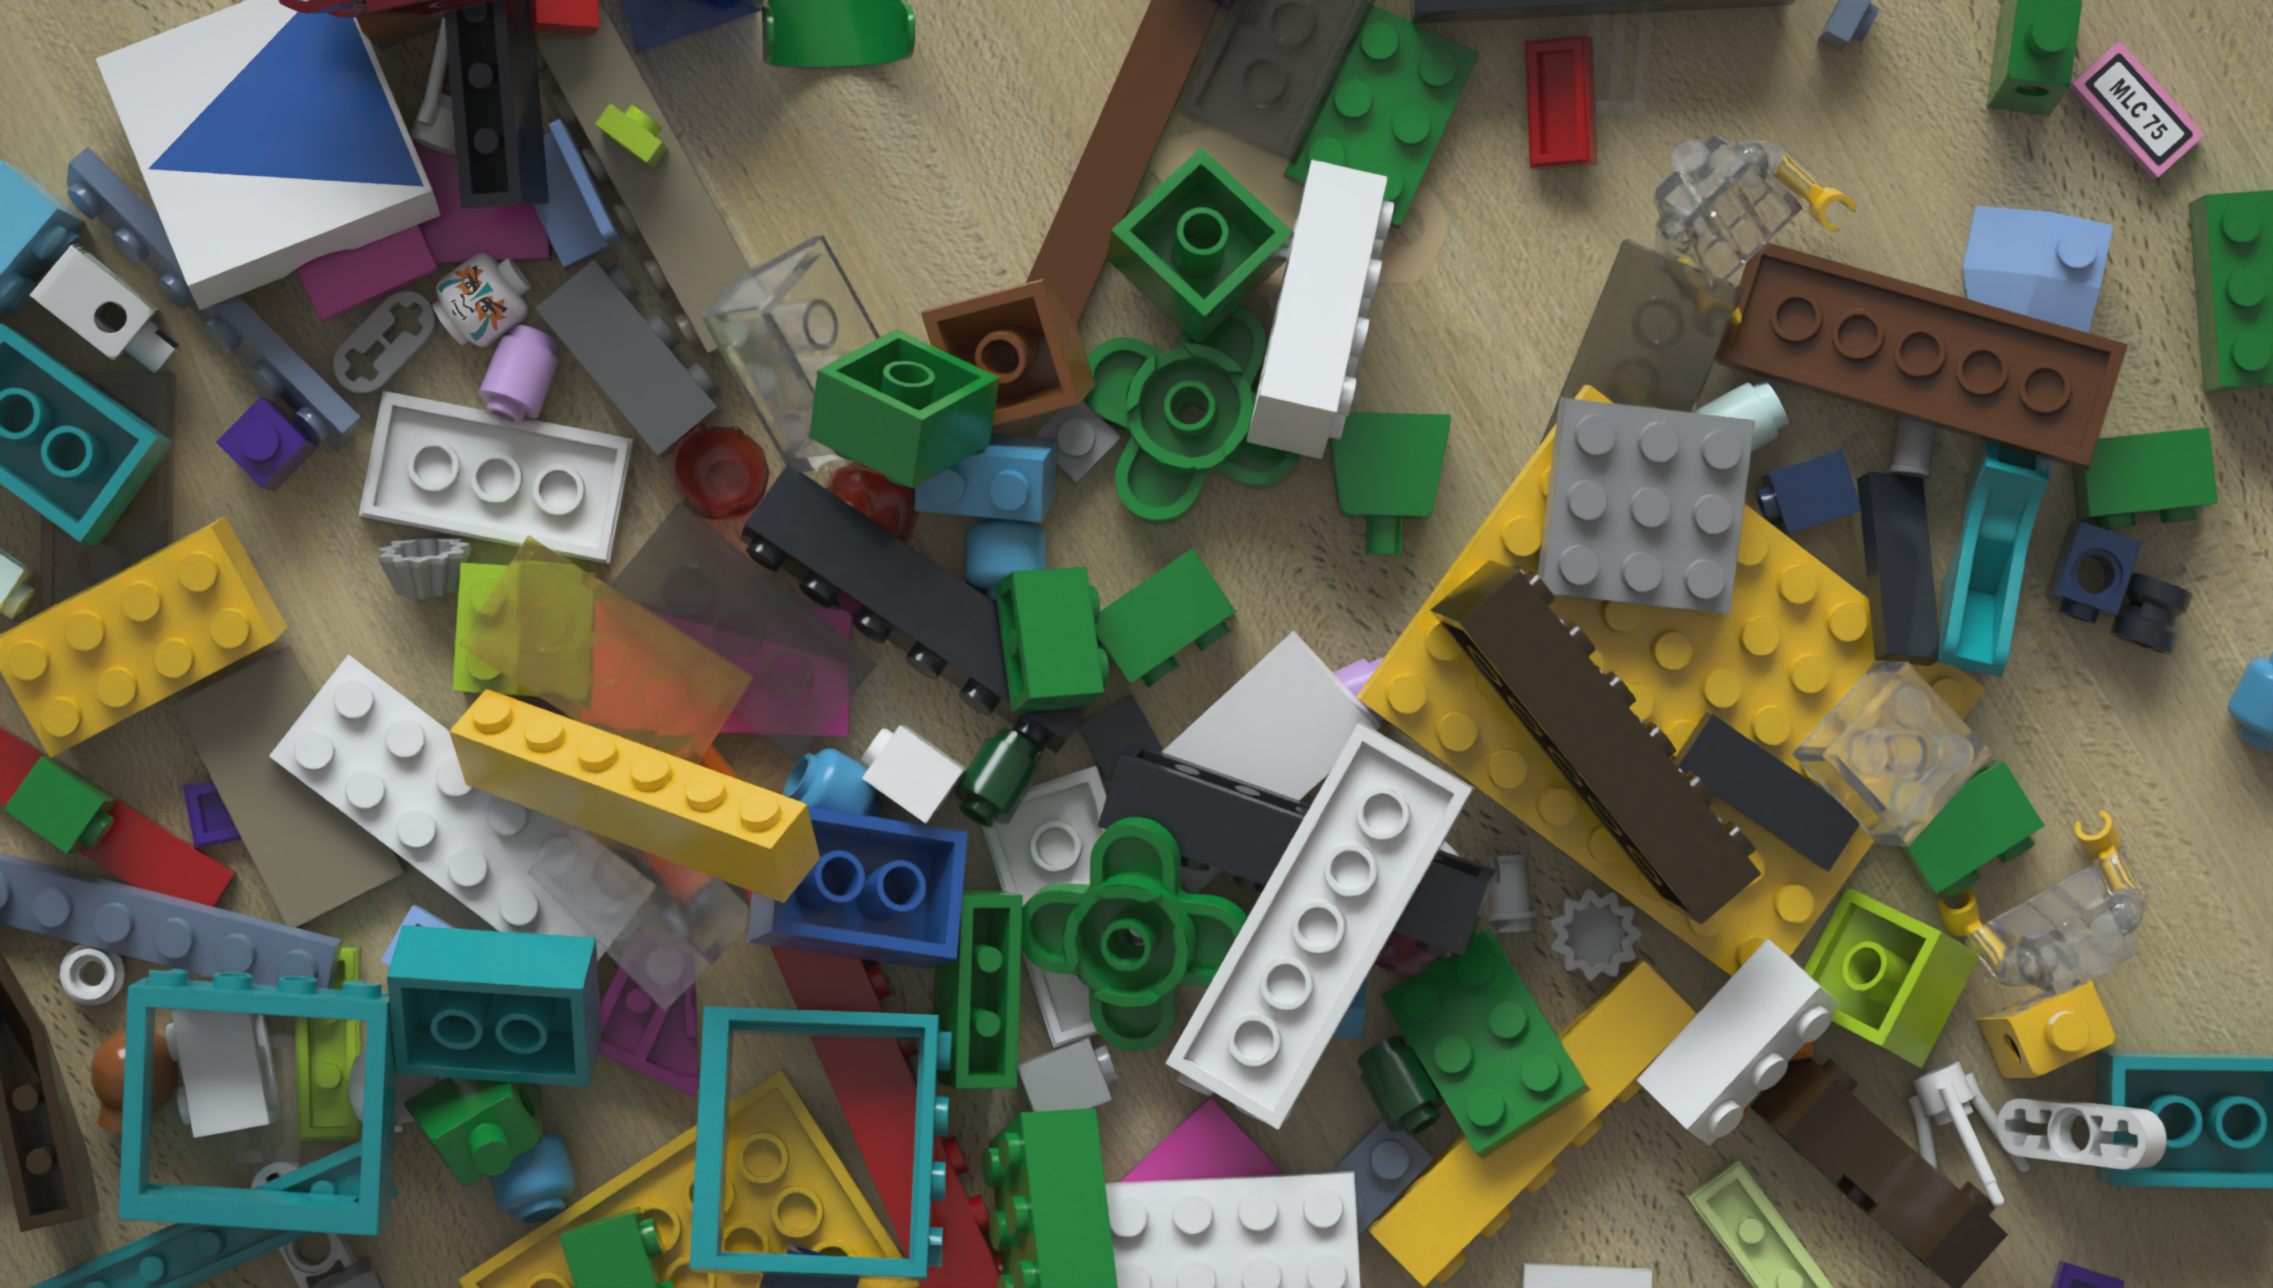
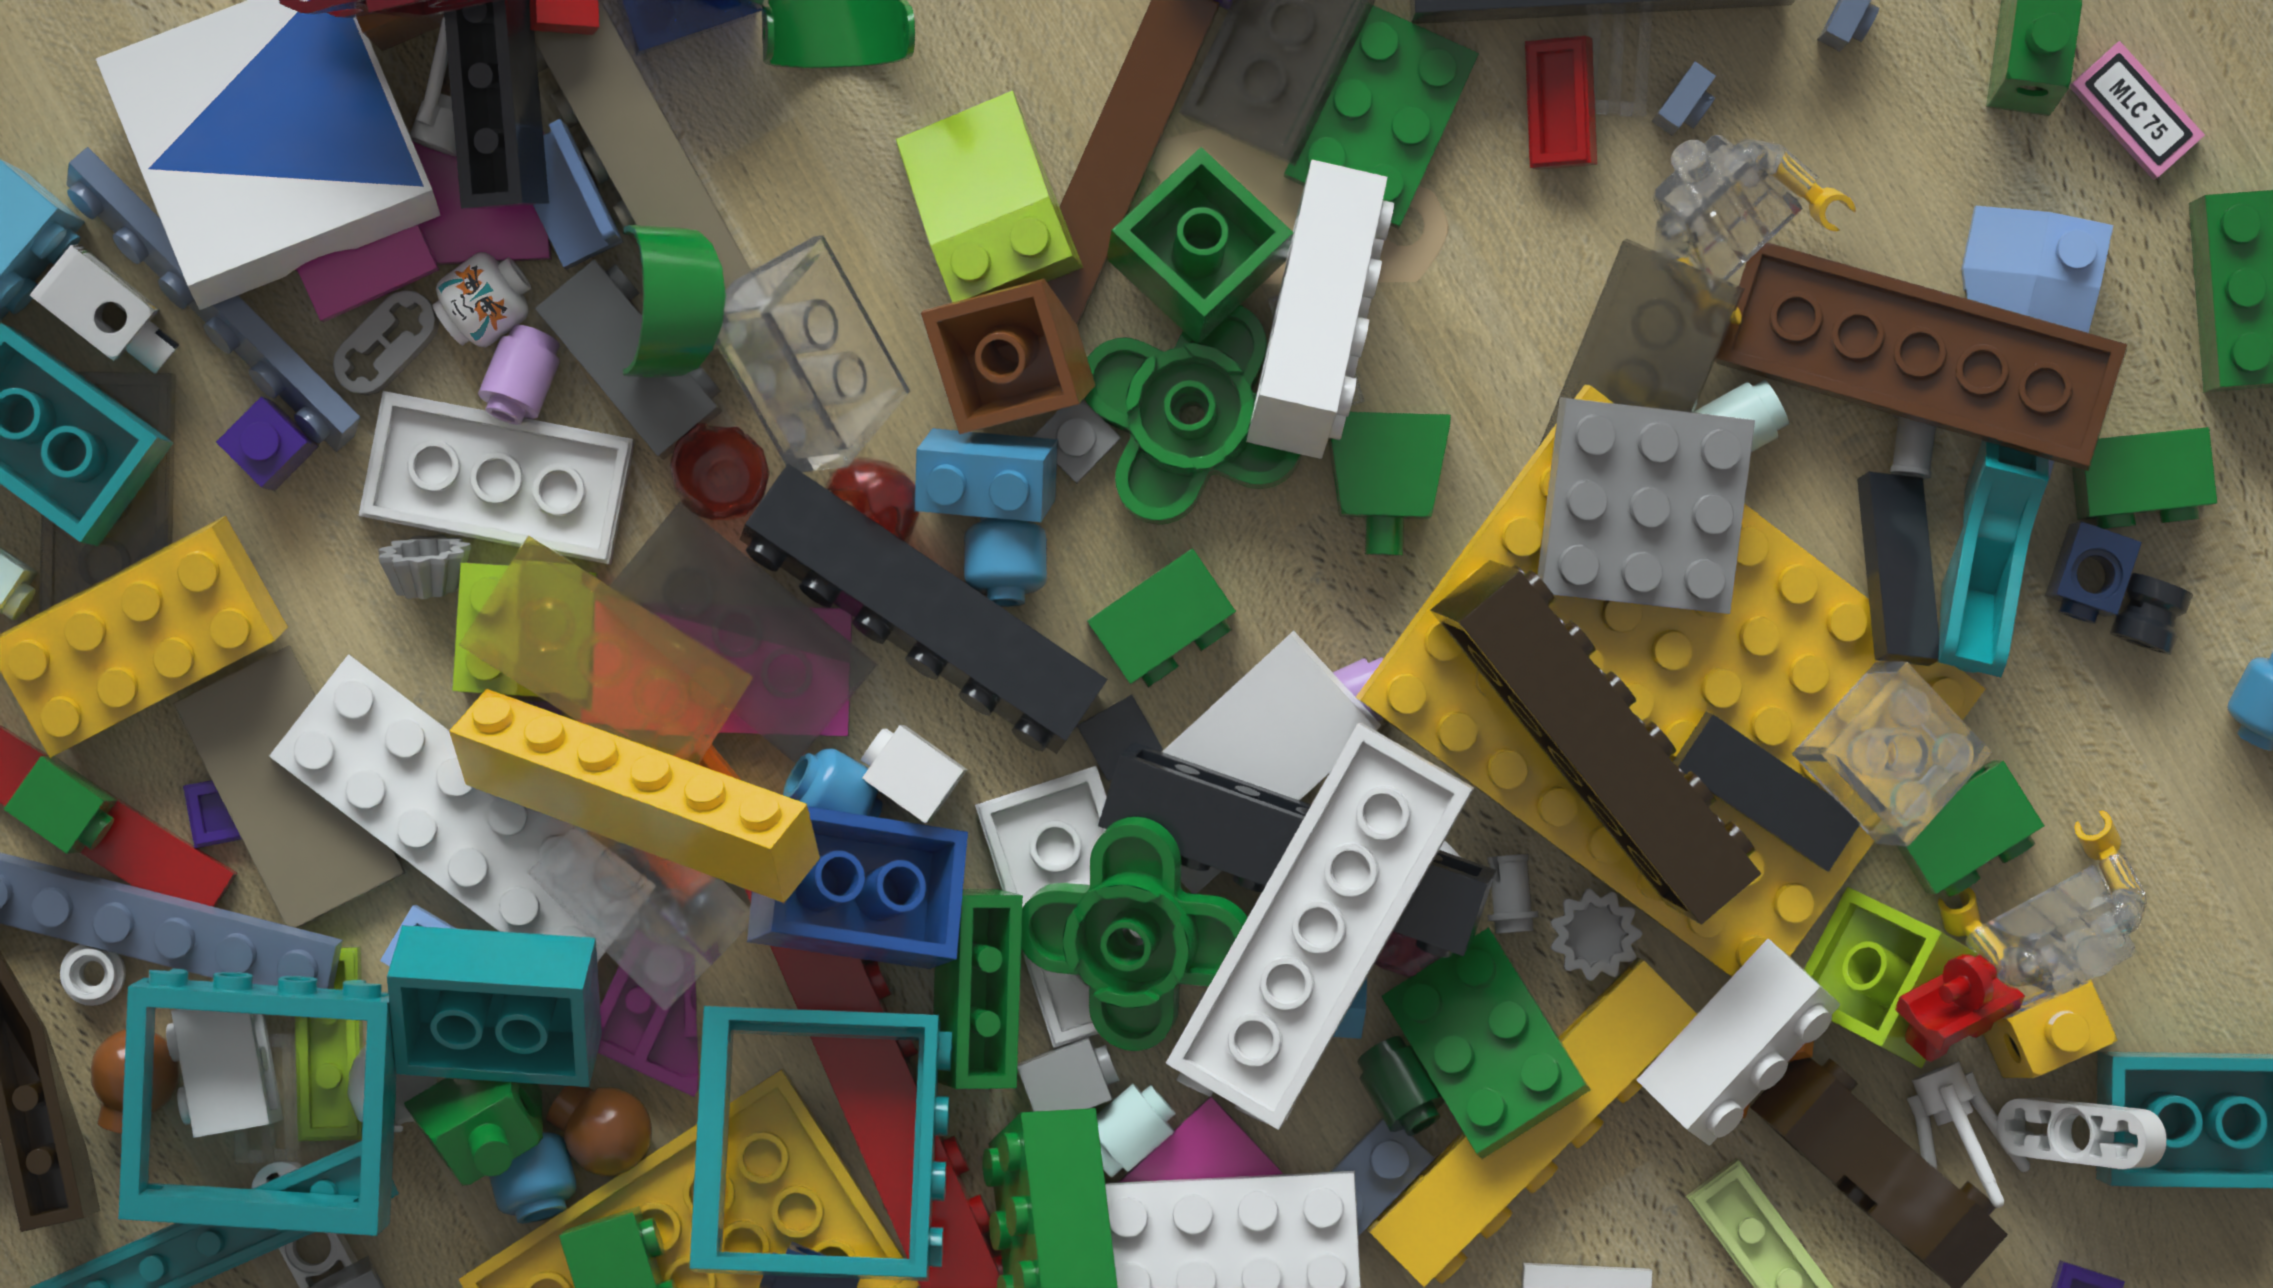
lime plate [595,103,668,170] -> none
green brick [809,329,1000,488] -> none
dark green brick [954,728,1043,827] -> none
green brick [995,566,1109,713] -> none
dark blue brick [1756,450,1862,535] -> none
none -> dark orange piece [546,1086,652,1176]
none -> green piece [623,225,726,378]
none -> lime slope [896,90,1083,302]
none -> light aqua brick [1097,1083,1176,1177]
none -> sand blue plate [1652,61,1716,136]
none -> red hips [1895,954,2025,1062]

